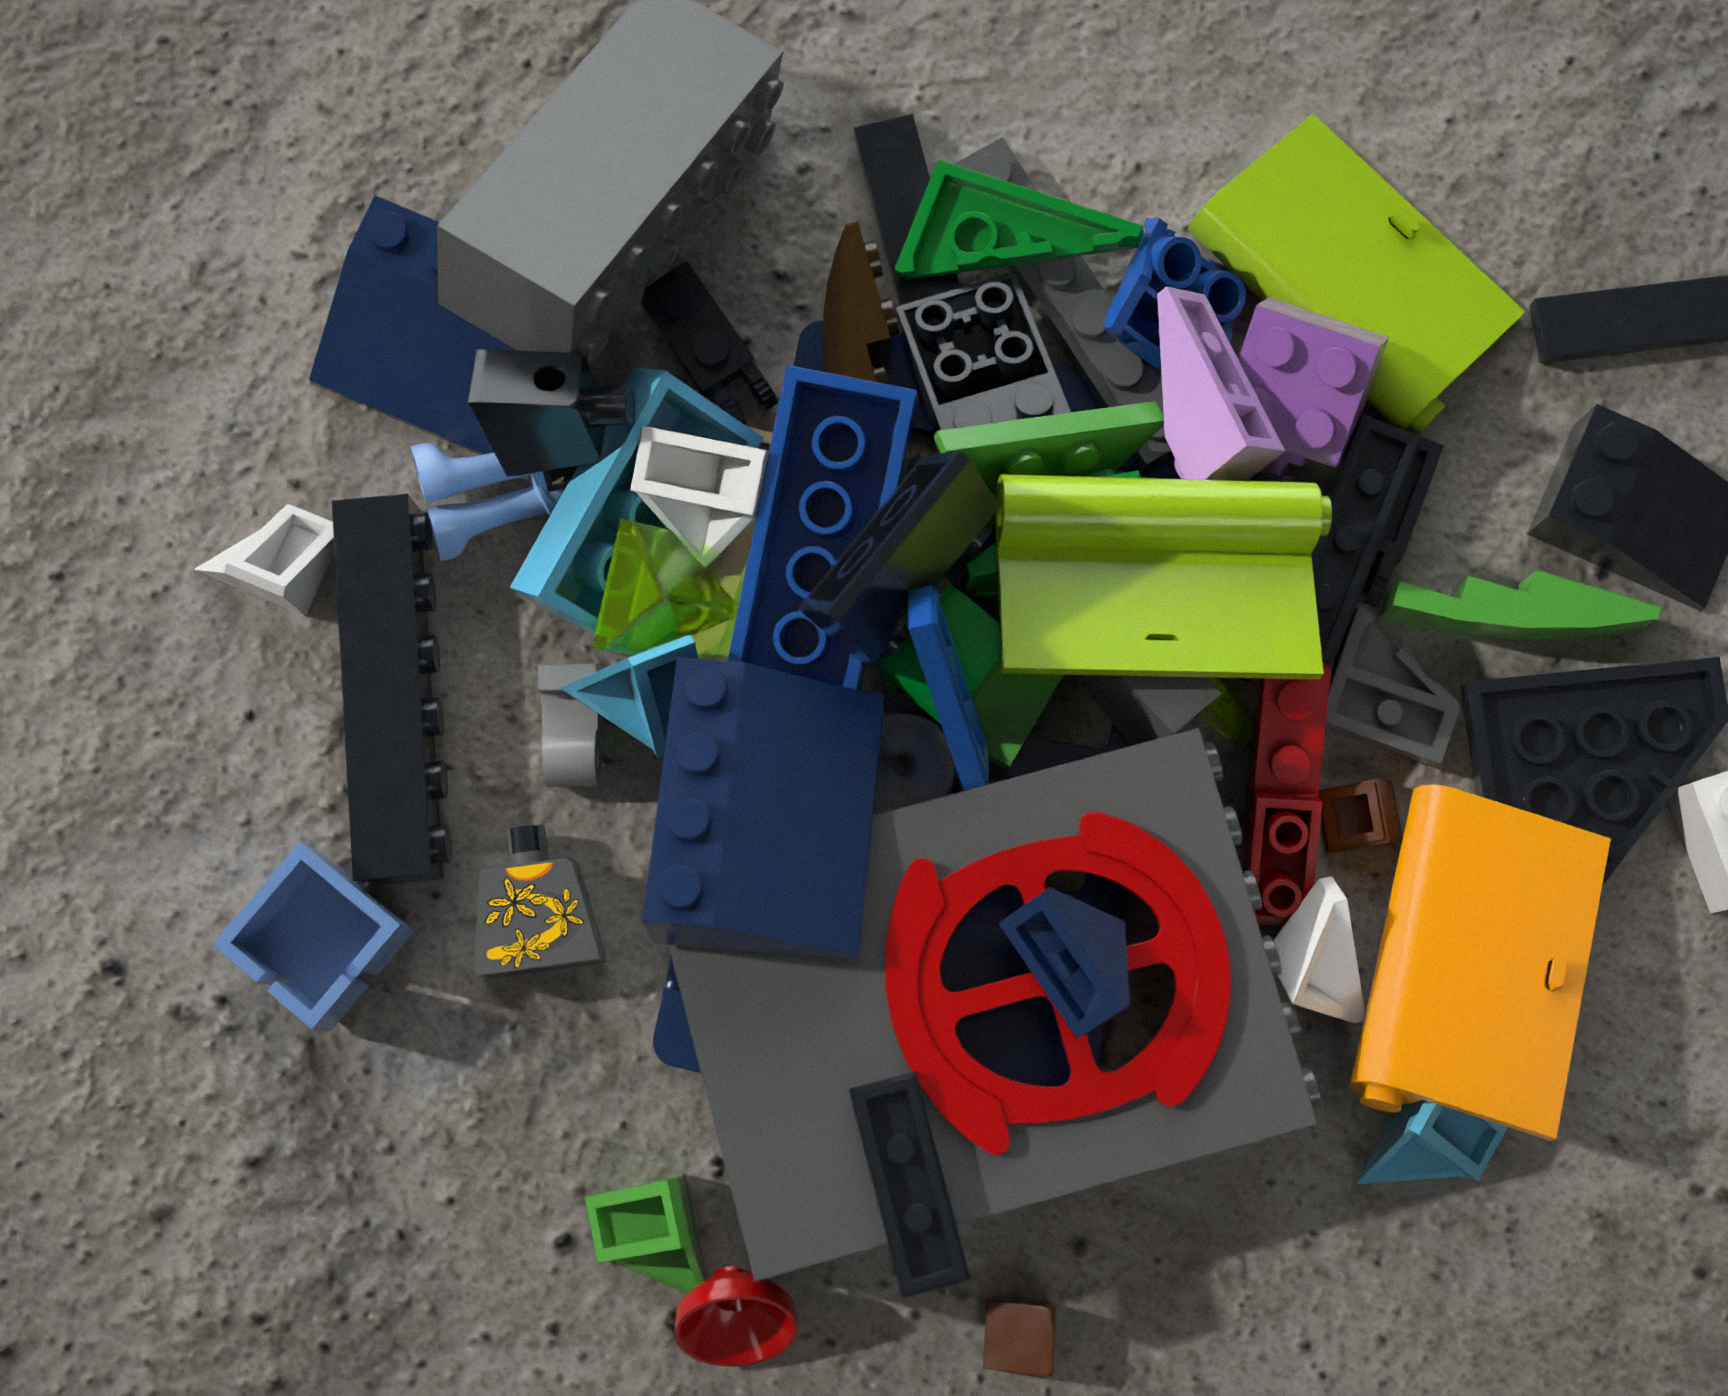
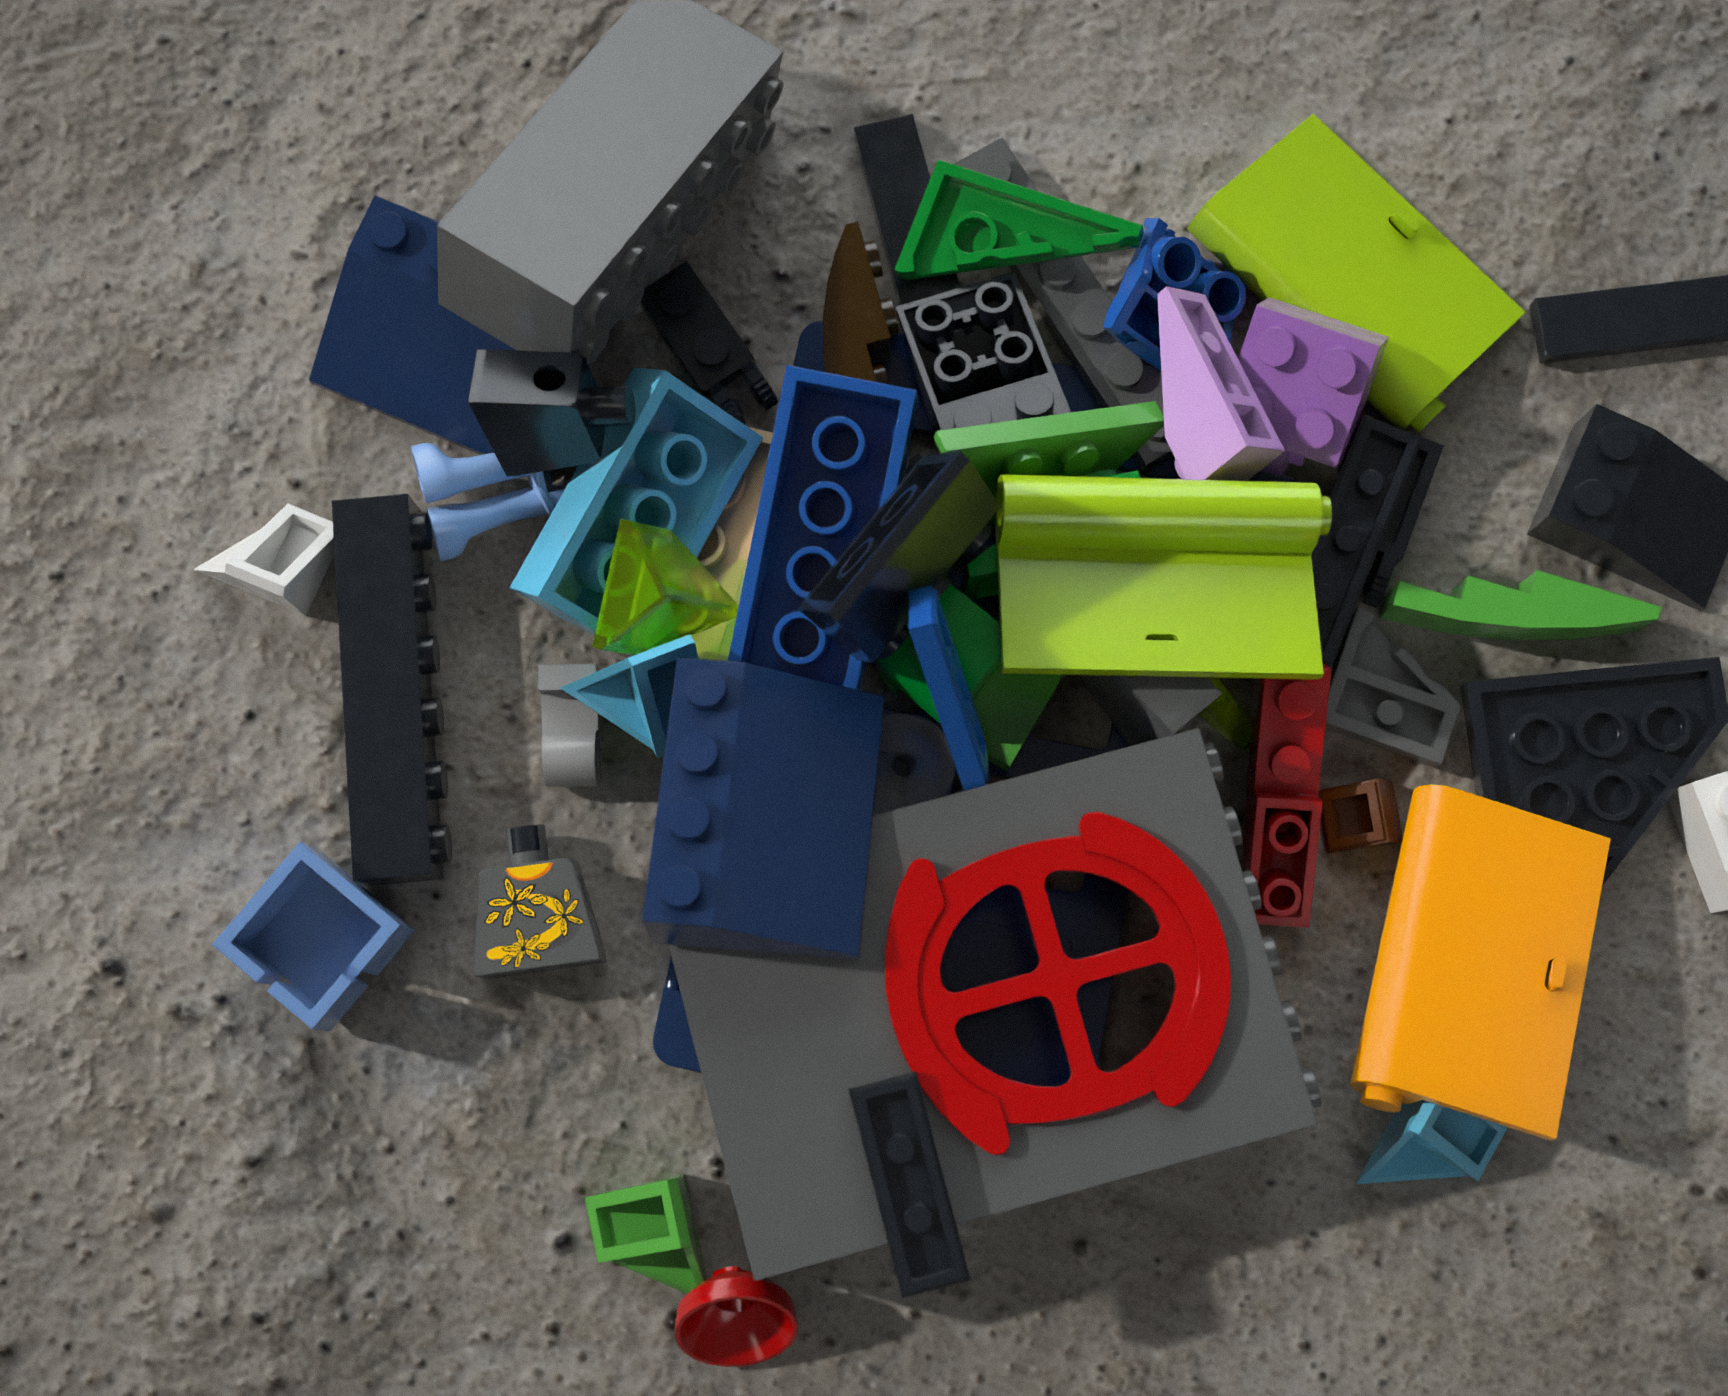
white slope [630,426,769,570] -> none
reddish brown slope [983,1299,1056,1377] -> none
dark blue slope [999,887,1130,1039] -> none
white slope [1273,876,1365,1023] -> none

